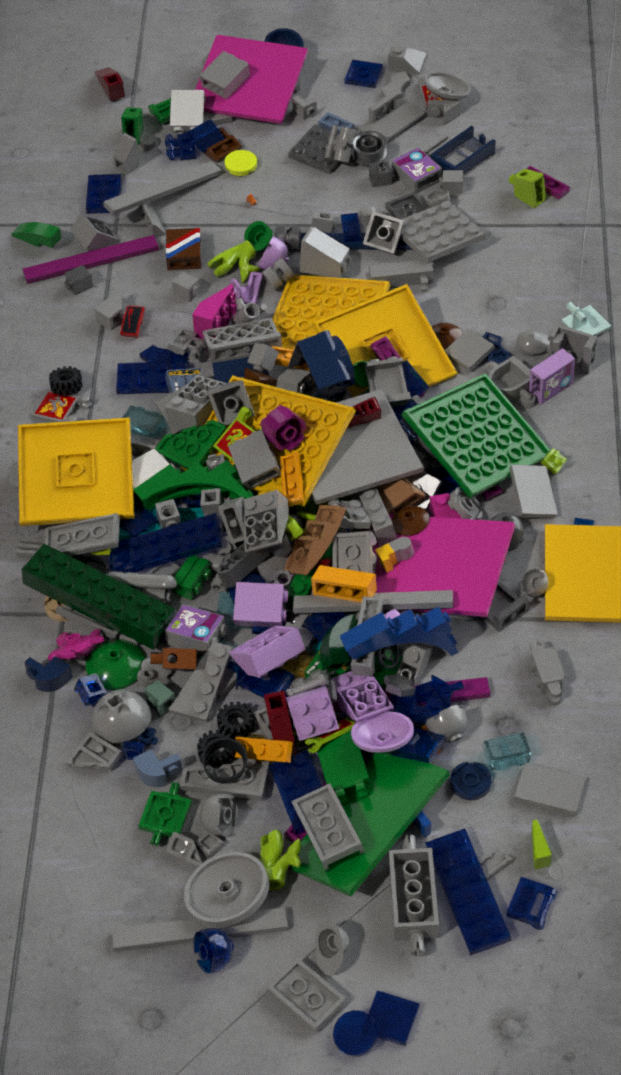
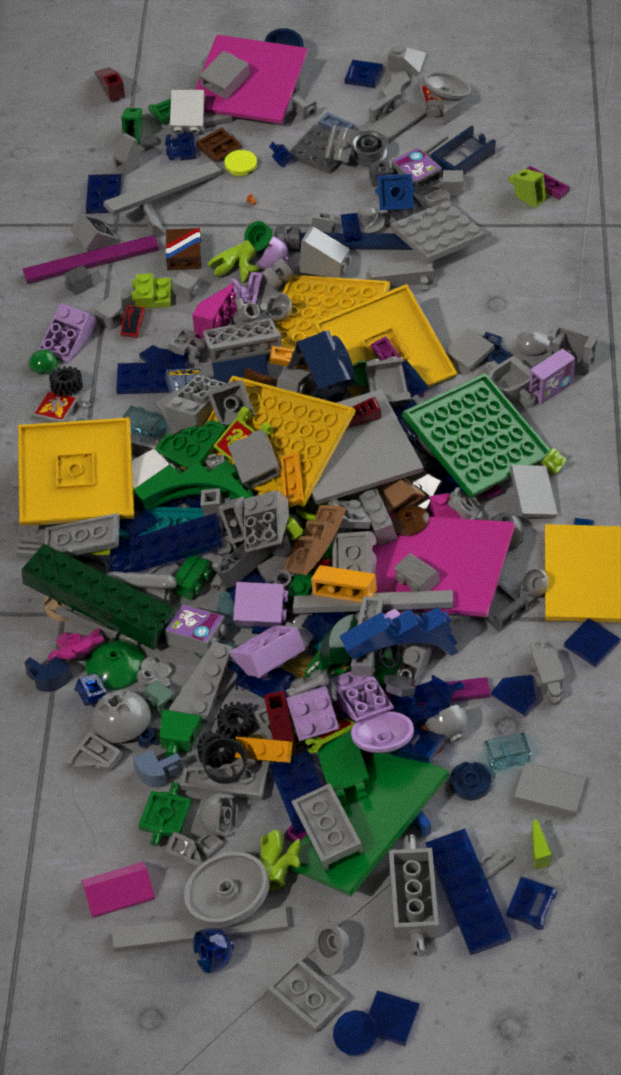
green slope [11,222,62,248] -> none
clear blue plate [122,741,145,760] -> none
dark orange torso [150,648,196,670] -> none
light grey brick [155,499,181,532] -> none
clear blue piece [187,119,225,154] -> none
light grey brick [247,343,279,373] -> none
magenta brick [260,405,306,451] -> none
light grey slope [363,211,405,254] -> none
leg [375,537,414,573] -> none
reddish brown dish [432,323,462,350] -> none
light aqua plate [561,302,612,336] -> none
none -> green hair [28,349,58,375]
none -> lavender slope [38,303,97,362]
none -> dark pink slope [81,862,155,918]
none -> lime plate [132,273,172,308]
none -> green torso [160,710,202,757]
none -> light grey hair [266,293,292,321]
none -> clear blue plate [269,141,293,168]
none -> blue tile [374,173,414,211]
none -> light grey brick [394,553,440,592]
none -> clear blue slope [491,675,537,717]
none -> clear blue tile [564,618,620,667]

